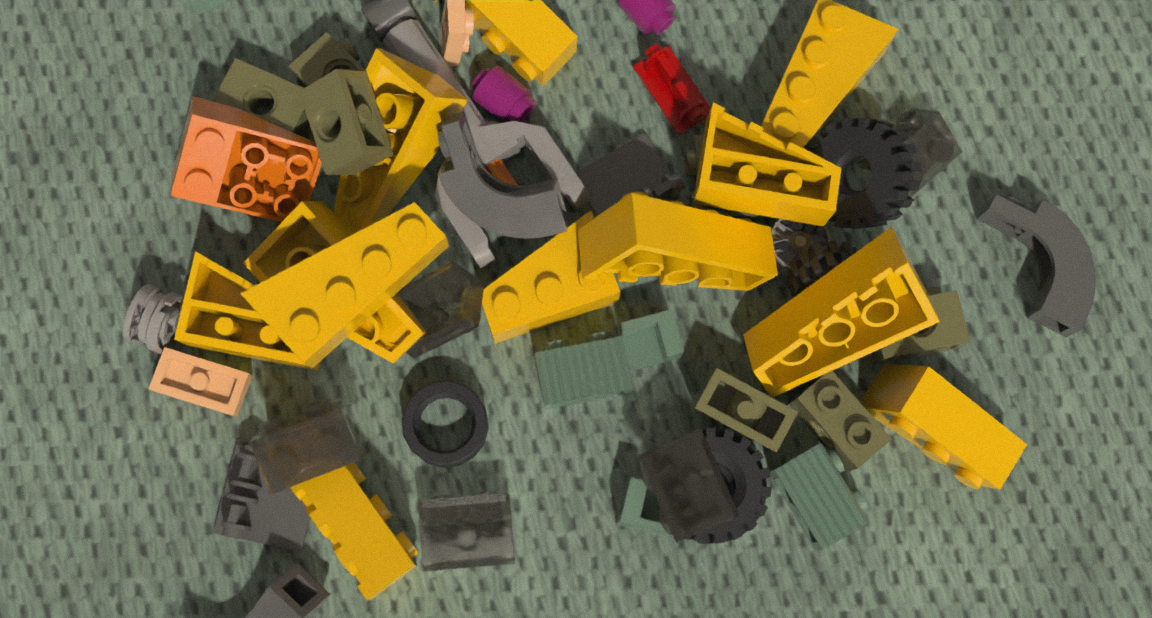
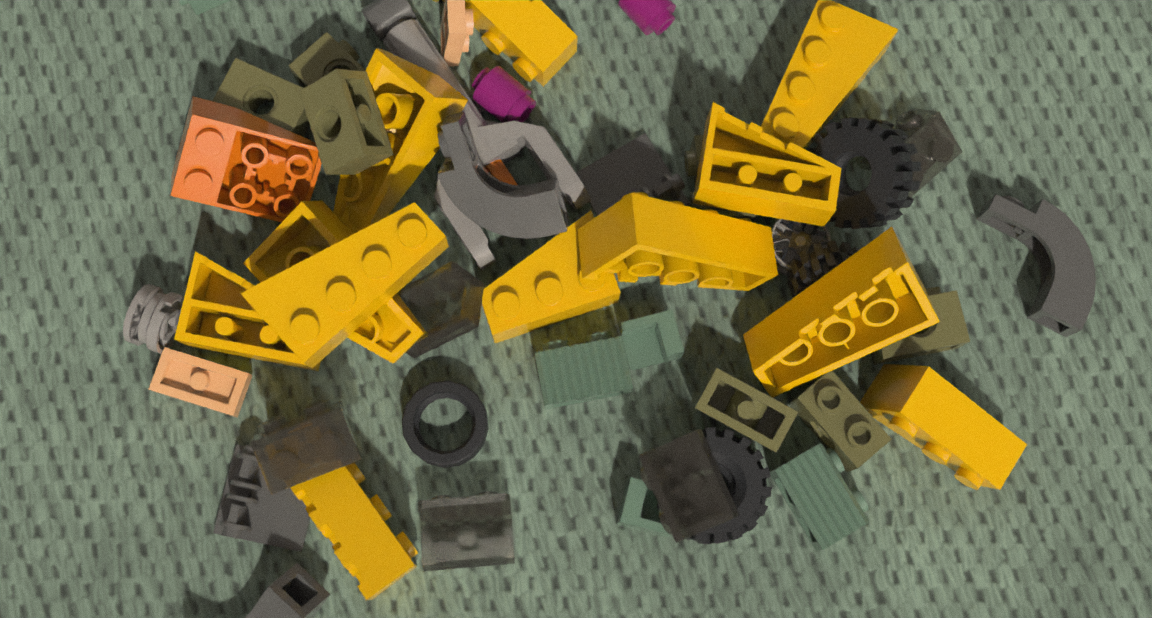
red hinge [633,44,711,135] -> none

